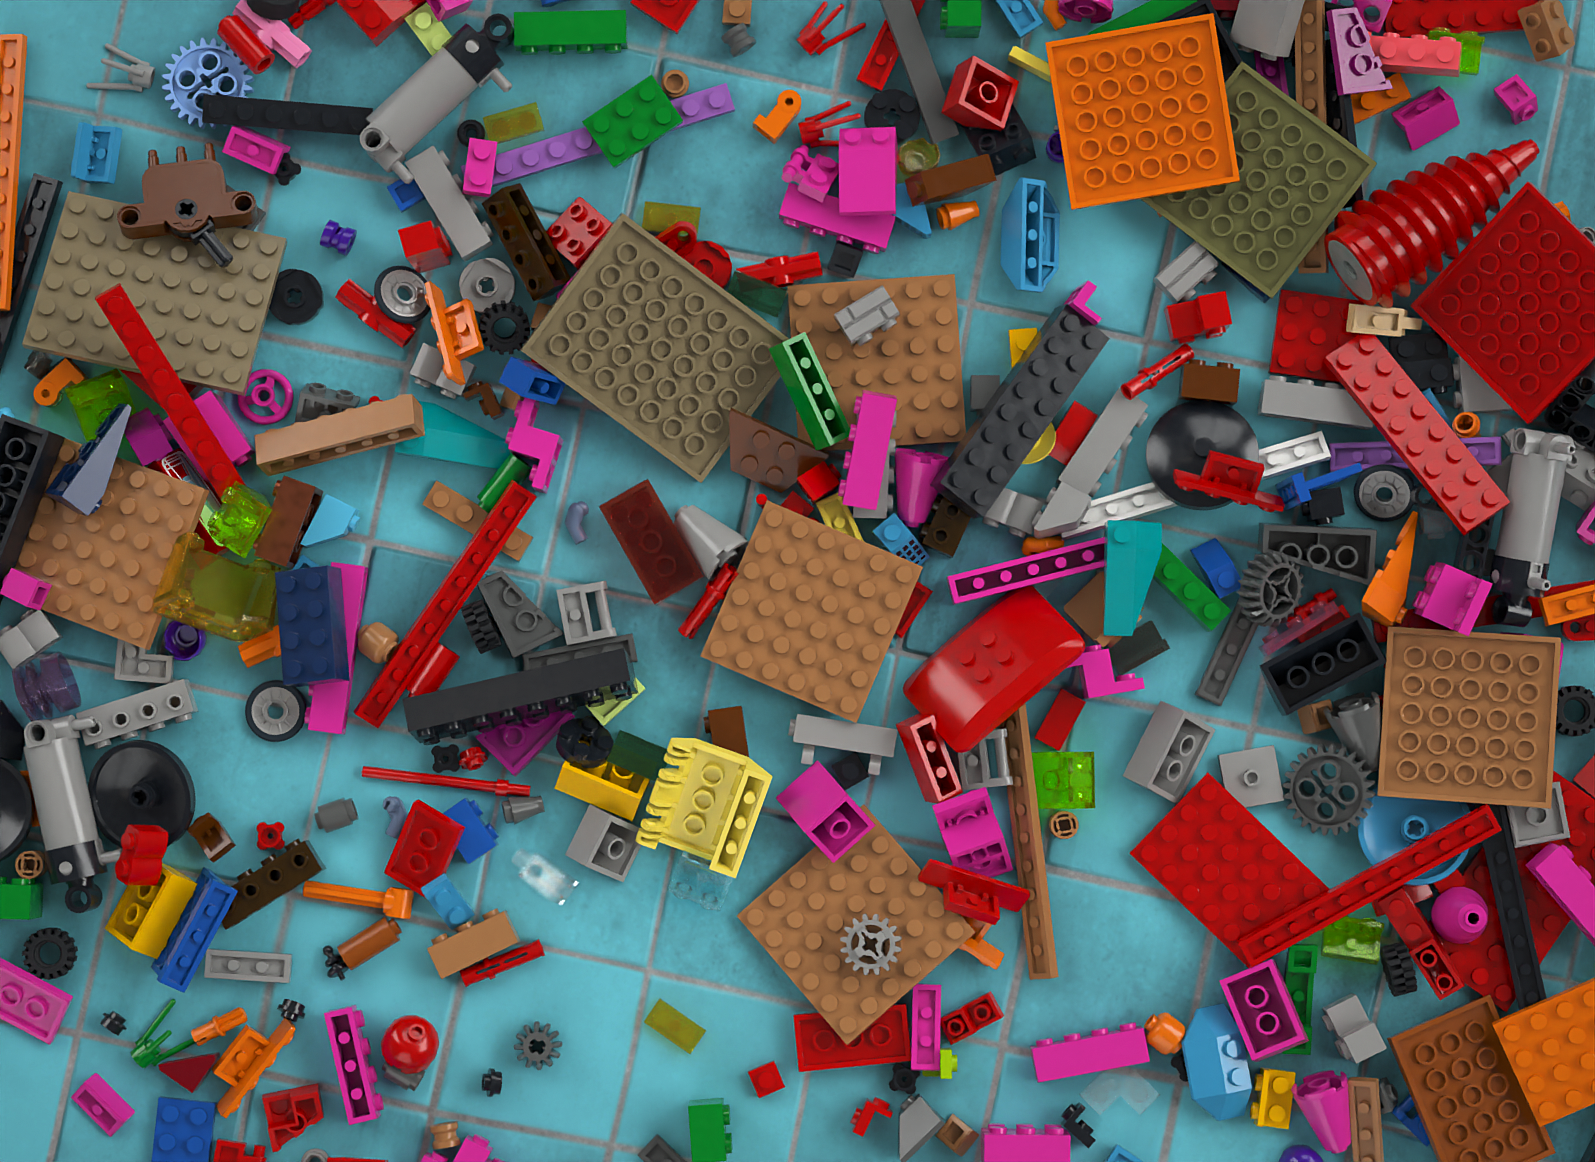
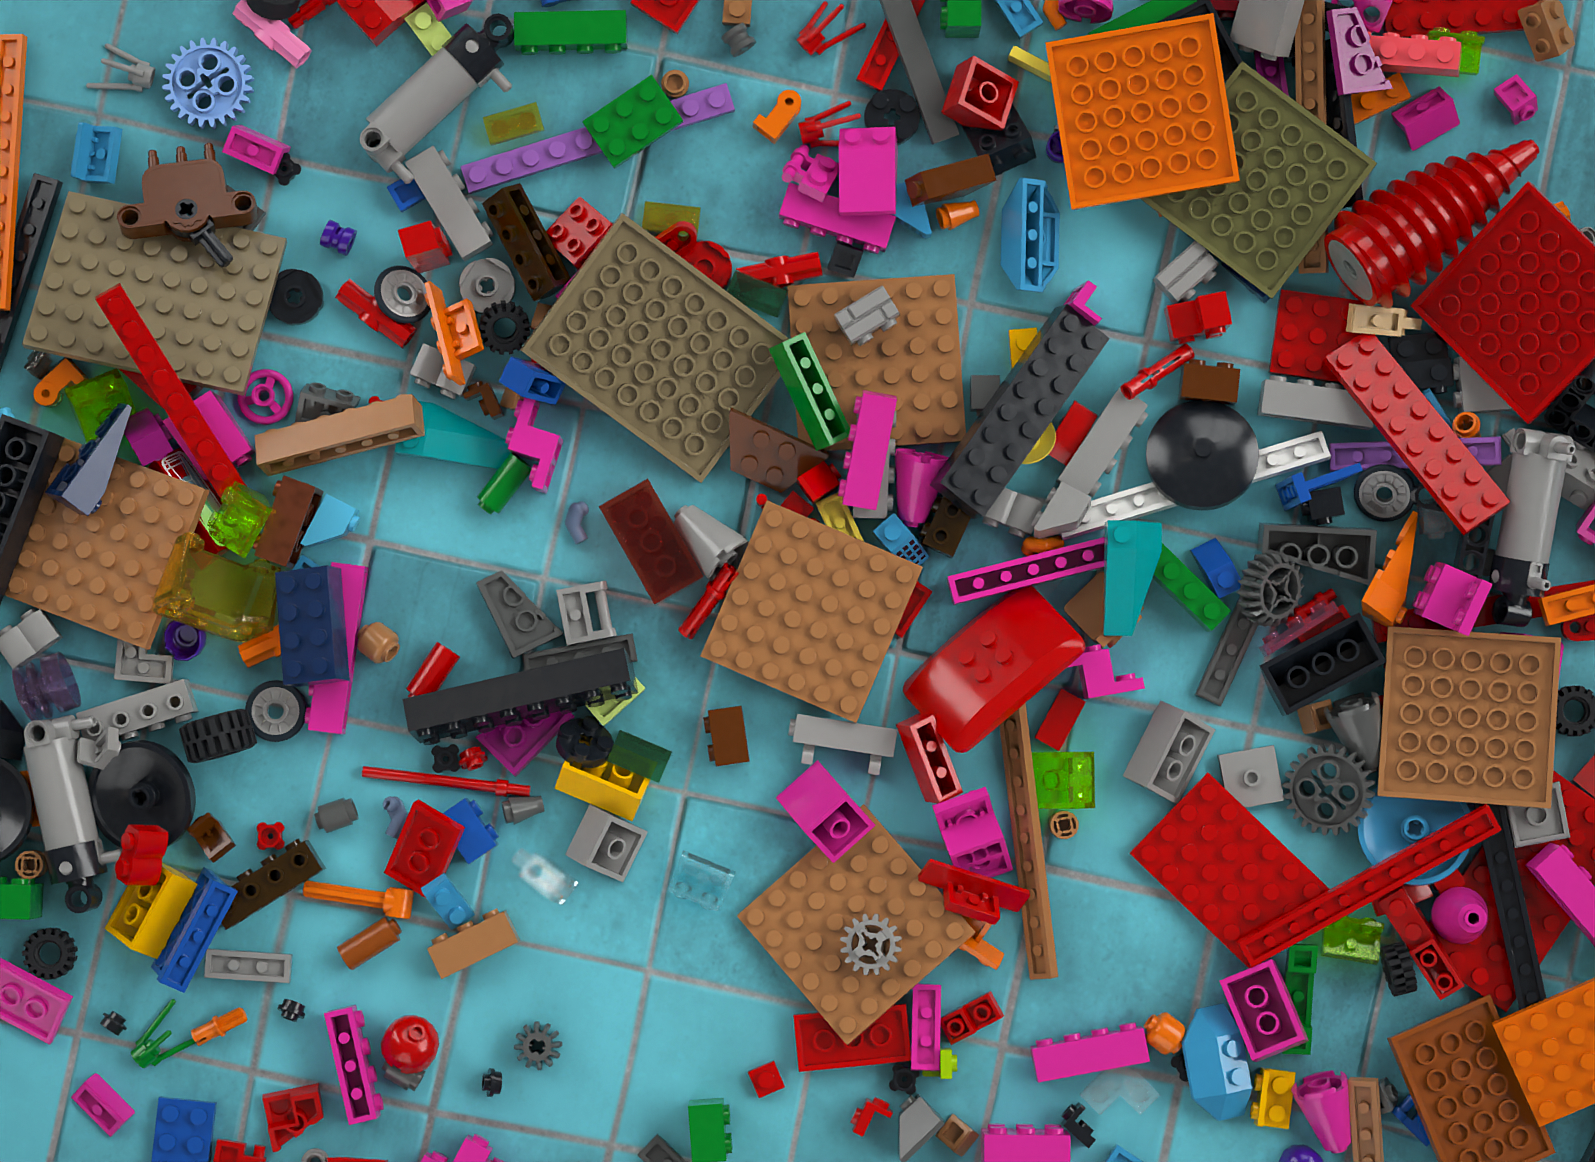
dark pink brick [0,568,52,610] -> none
dark red slope [158,1052,220,1093] -> none
black plate [202,94,373,135] -> none
orange bracket [211,1018,296,1118] -> none
red brick [217,15,275,75] -> none
black hair [323,945,349,981] -> none
red plate [353,480,537,728] -> none
medium nougat plate [422,480,533,562] -> none
medium nougat wheel [429,1121,461,1149] -> none
black plate [457,120,485,147] -> none
red pin [460,939,545,987] -> none
black tyre [461,599,502,654] -> none
dark pink plate [462,138,497,198] -> none
light yellow slope [635,738,773,878] -> none
clear yellow plate [644,998,706,1054] -> none
black plate [832,752,870,790] -> none
clear yellow hair [897,138,941,177] -> none
light grey plate [958,728,1013,790] -> none
clear smoke panel [1103,621,1170,676] -> none
red bracket [1172,450,1285,512] -> none
light grey brick [1321,993,1387,1064] -> none
none -> light grey bracket [77,726,121,770]
none -> black tyre [179,709,257,763]

